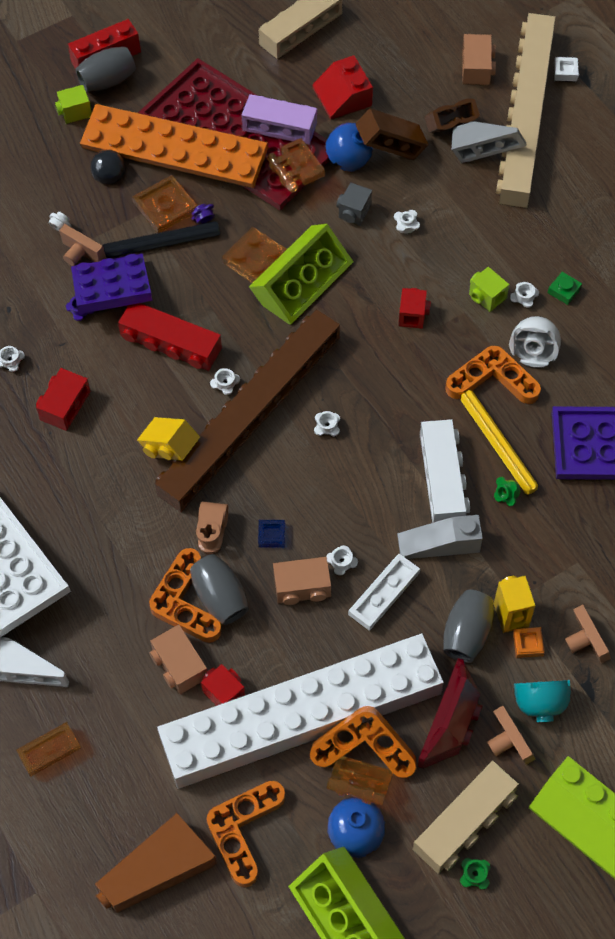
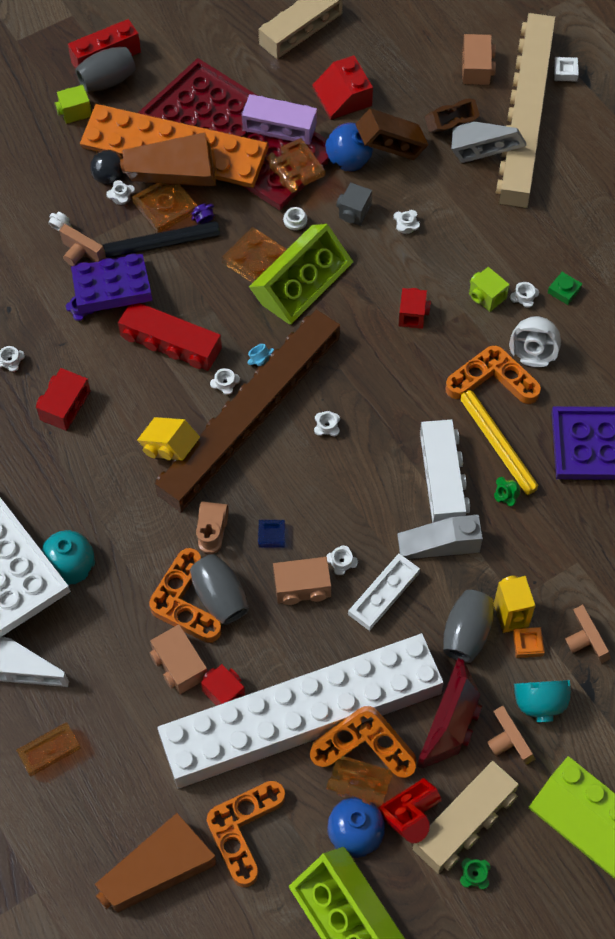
none -> teal cylinder [41,530,95,585]
none -> white plate [107,180,135,205]
none -> dark orange slope [120,132,216,186]
none -> medium azure plate [247,344,274,366]
none -> white plate [284,207,307,230]
none -> red brick [378,778,441,843]

